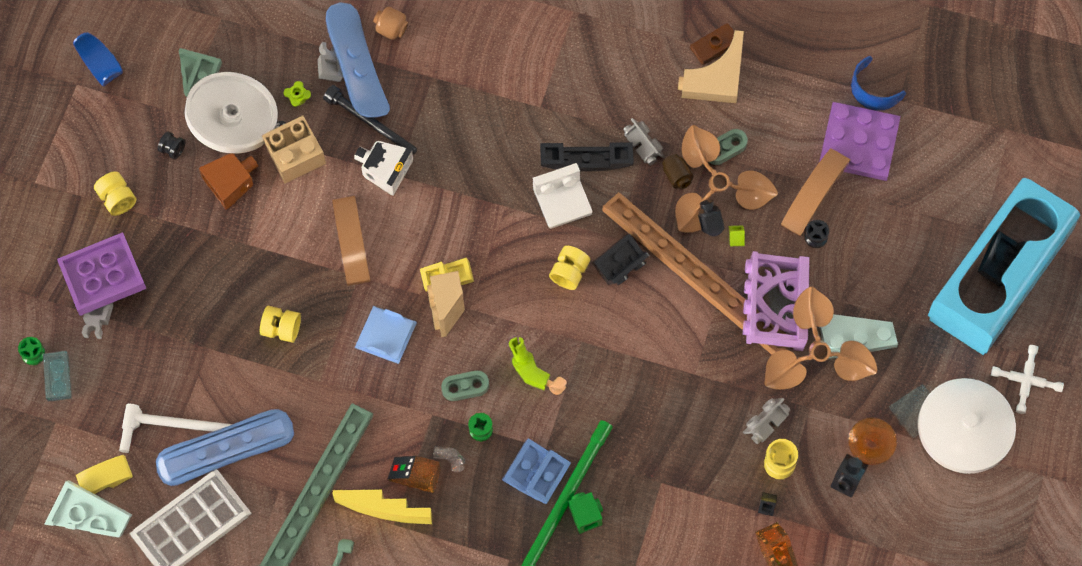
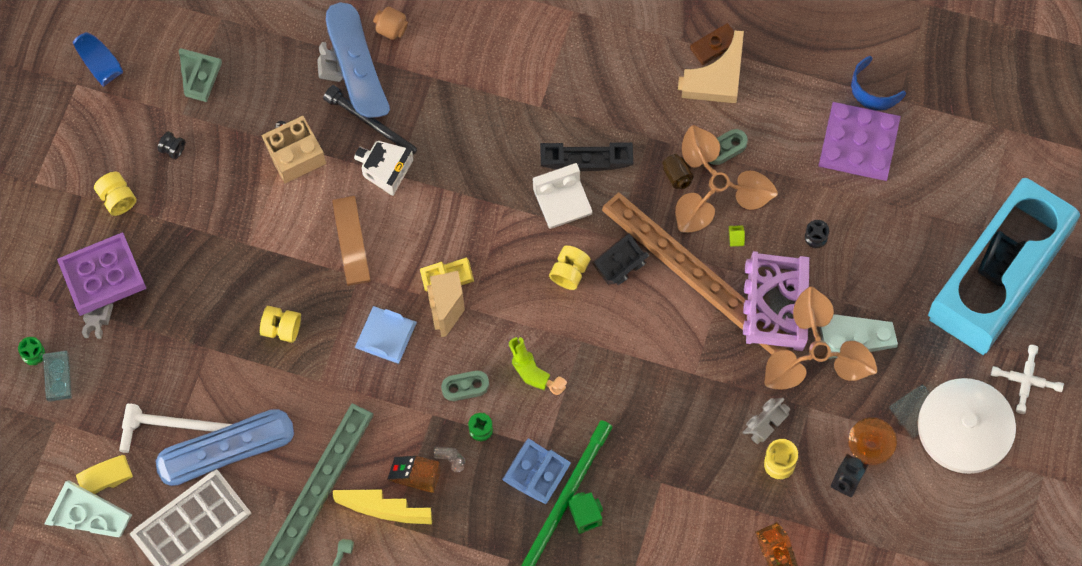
white dish [185,72,278,154] -> none
dark orange torso [199,153,258,210] -> none
lime plate [284,81,311,107] -> none
light grey hinge [623,118,665,165] -> none
black arm [698,199,724,236] -> none
black piece [758,492,778,516] -> none
medium nougat slope [781,148,851,237] -> none

